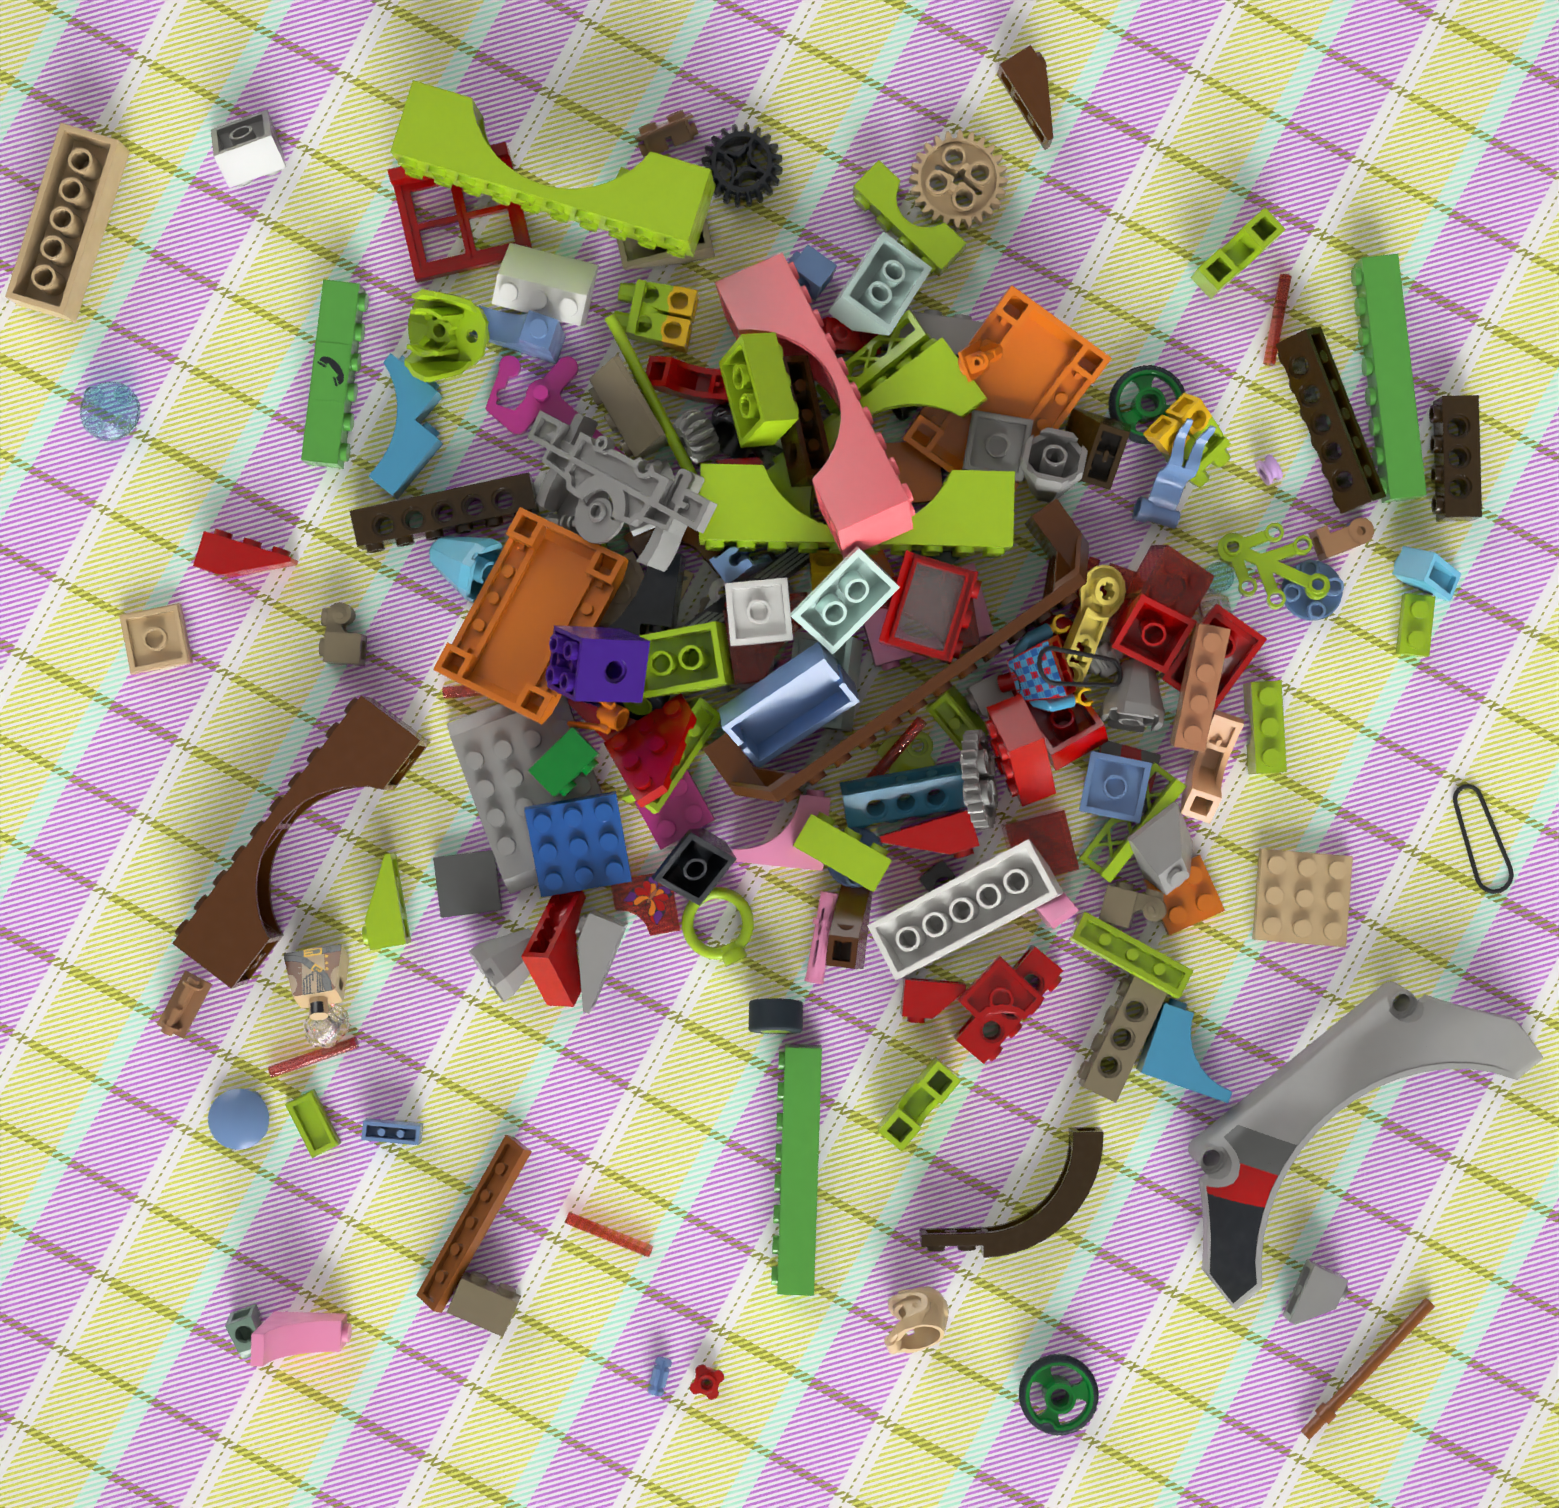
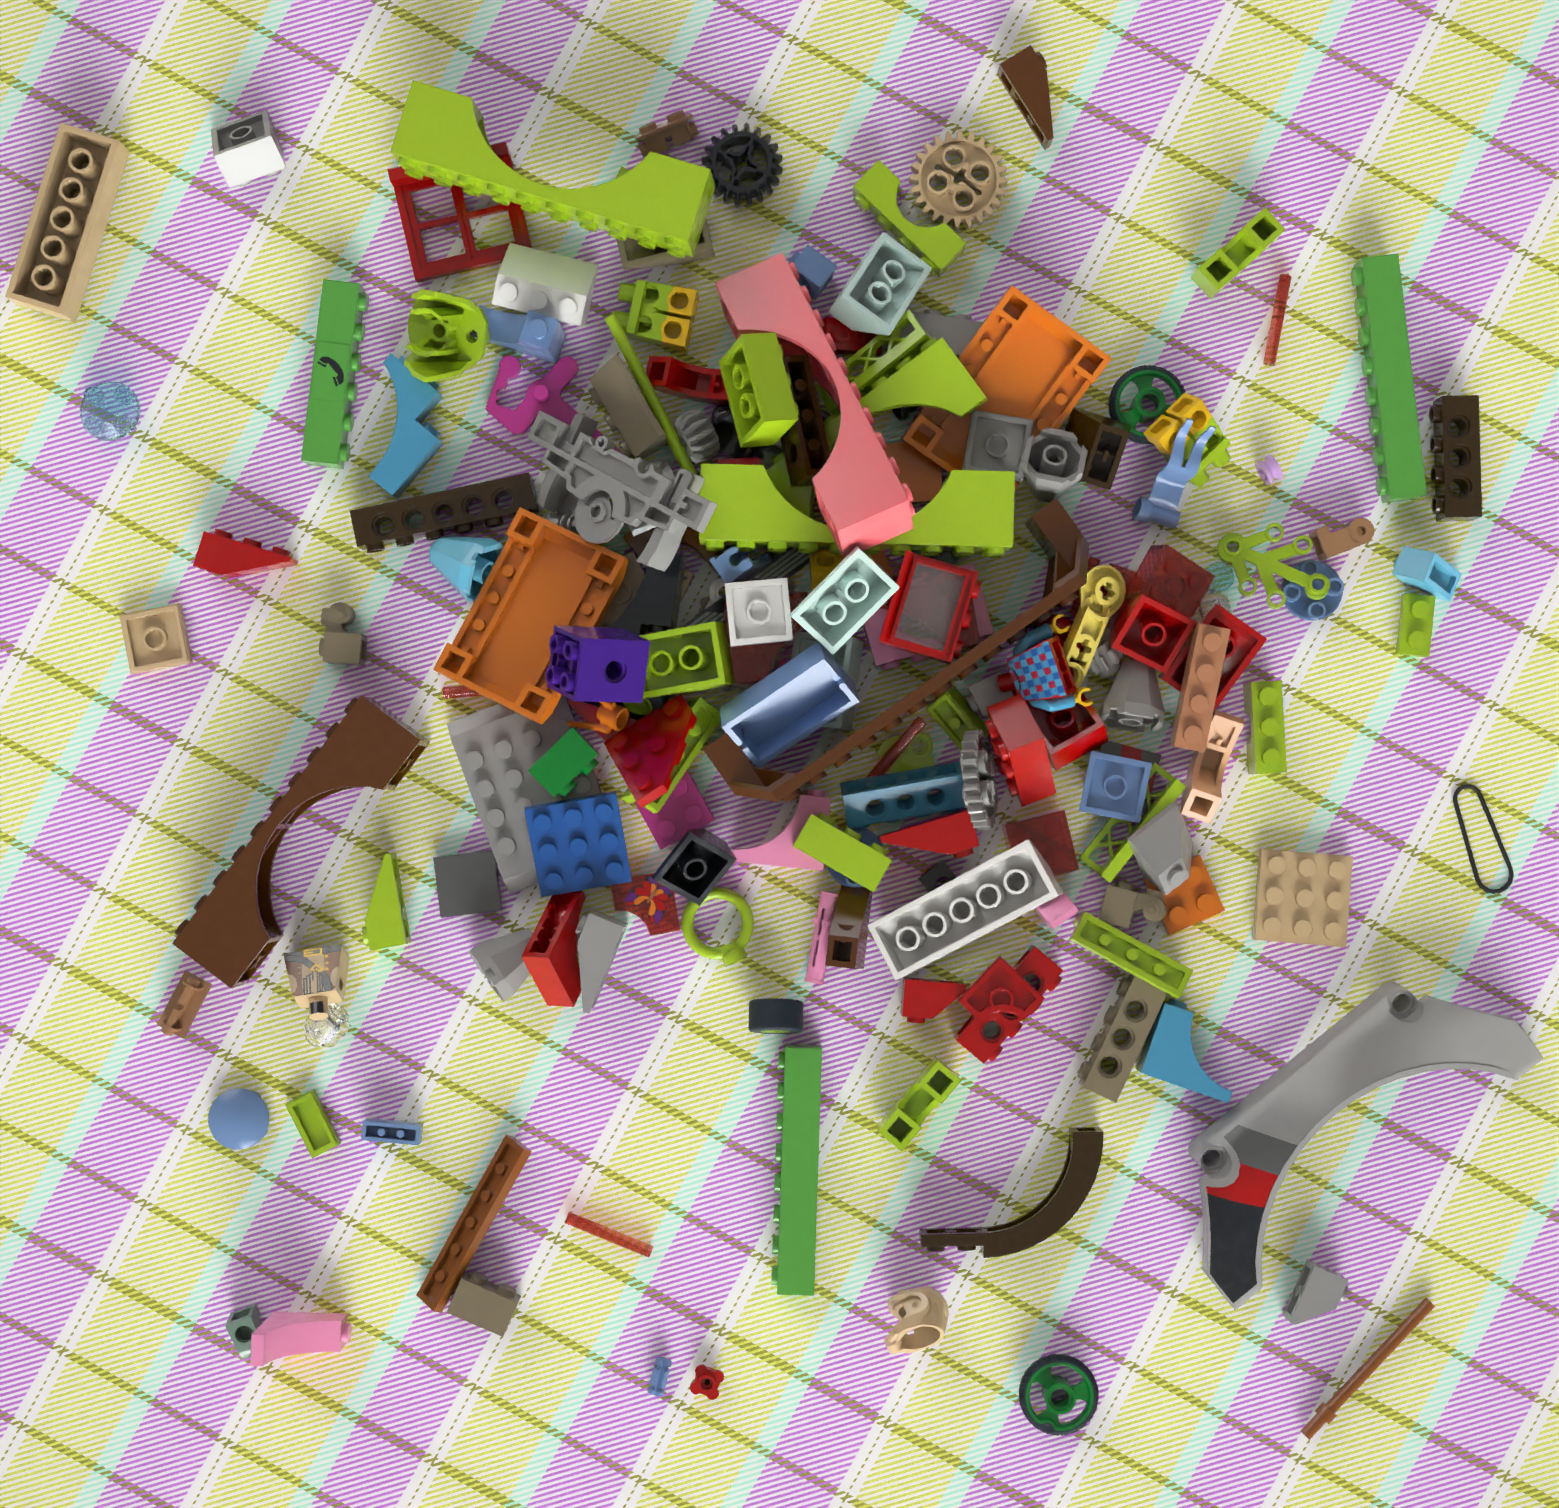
clear red bar [268,1037,359,1078] -> none
orange hinge [958,339,1003,382] -> none
black piece [1037,646,1123,687] -> none
dark brown brick [1276,326,1386,514] -> none

